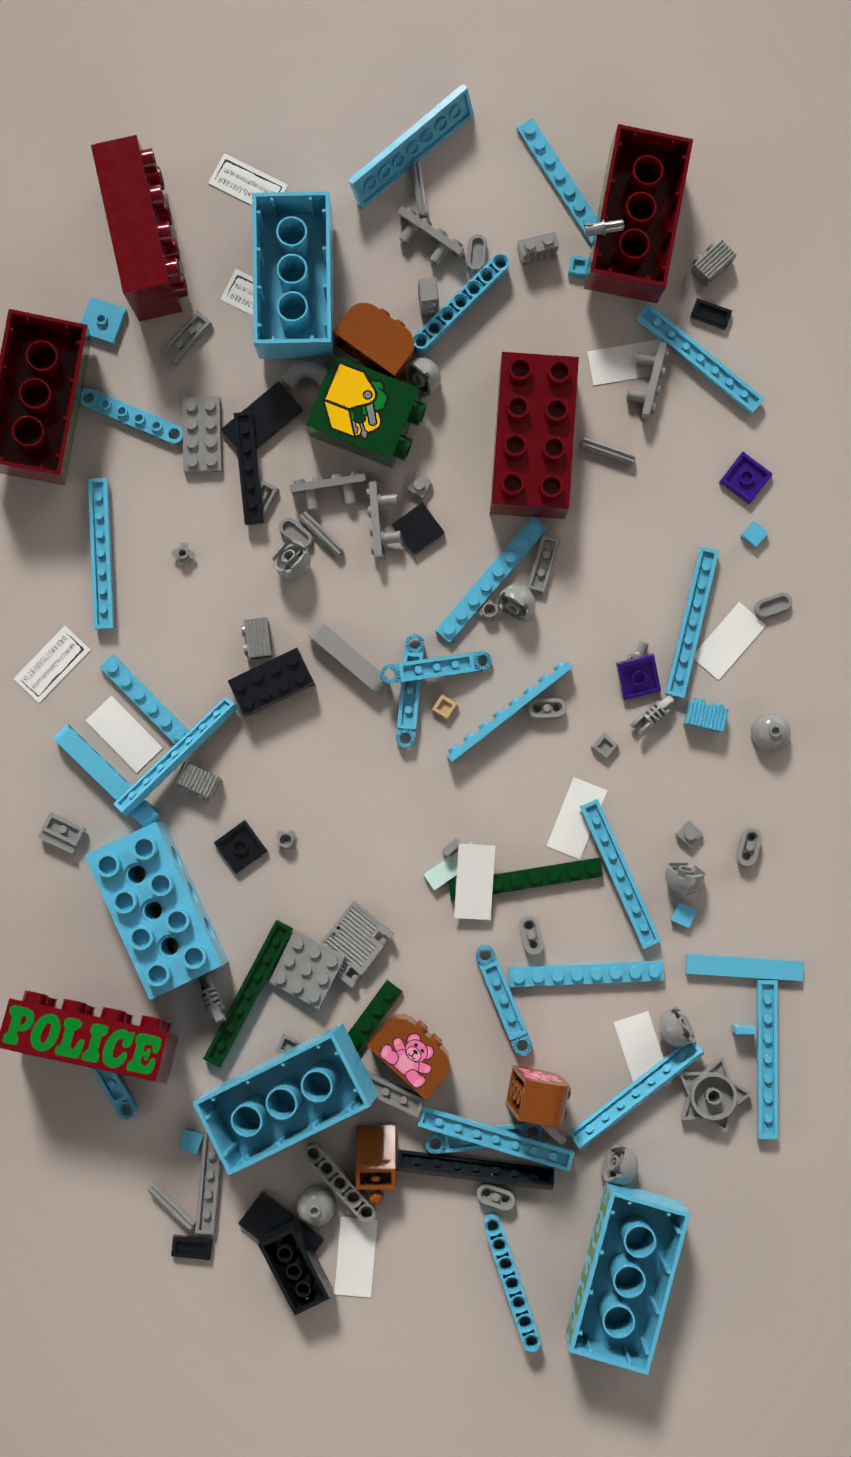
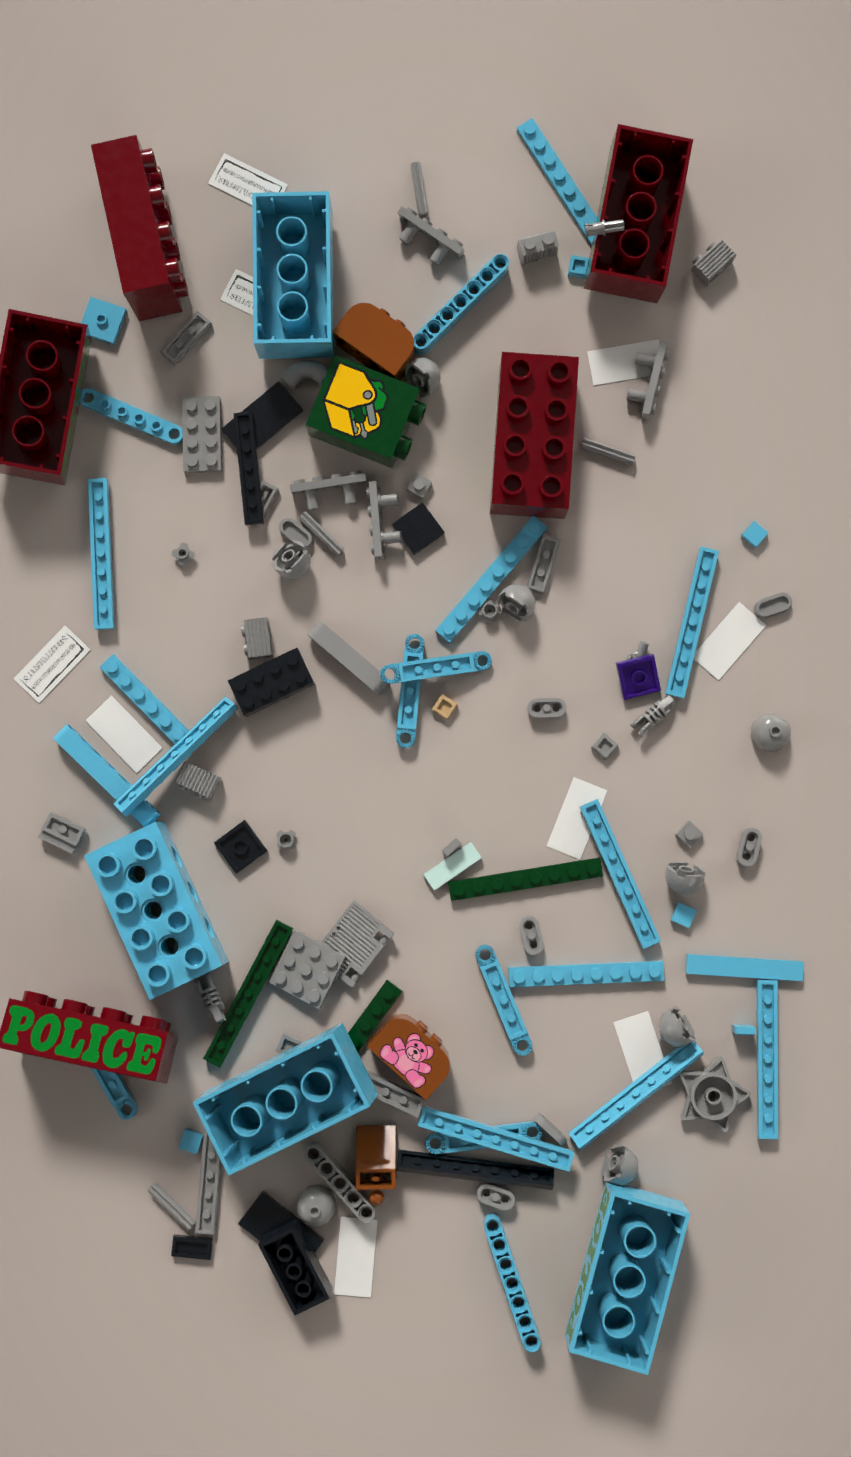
medium azure plate [348,84,474,209] -> none
light grey brick [418,277,439,316] -> none
medium azure plate [447,661,573,763] -> none
white sticker [454,844,495,920] -> none
light grey tile [466,234,487,273] -> none
dark orange brick [506,1065,571,1127] -> none
medium azure plate [636,304,765,415] -> none
medium azure brick [684,698,729,733] -> none
black tile [690,298,732,330] -> none
dark purple tile [719,451,773,505] -> none

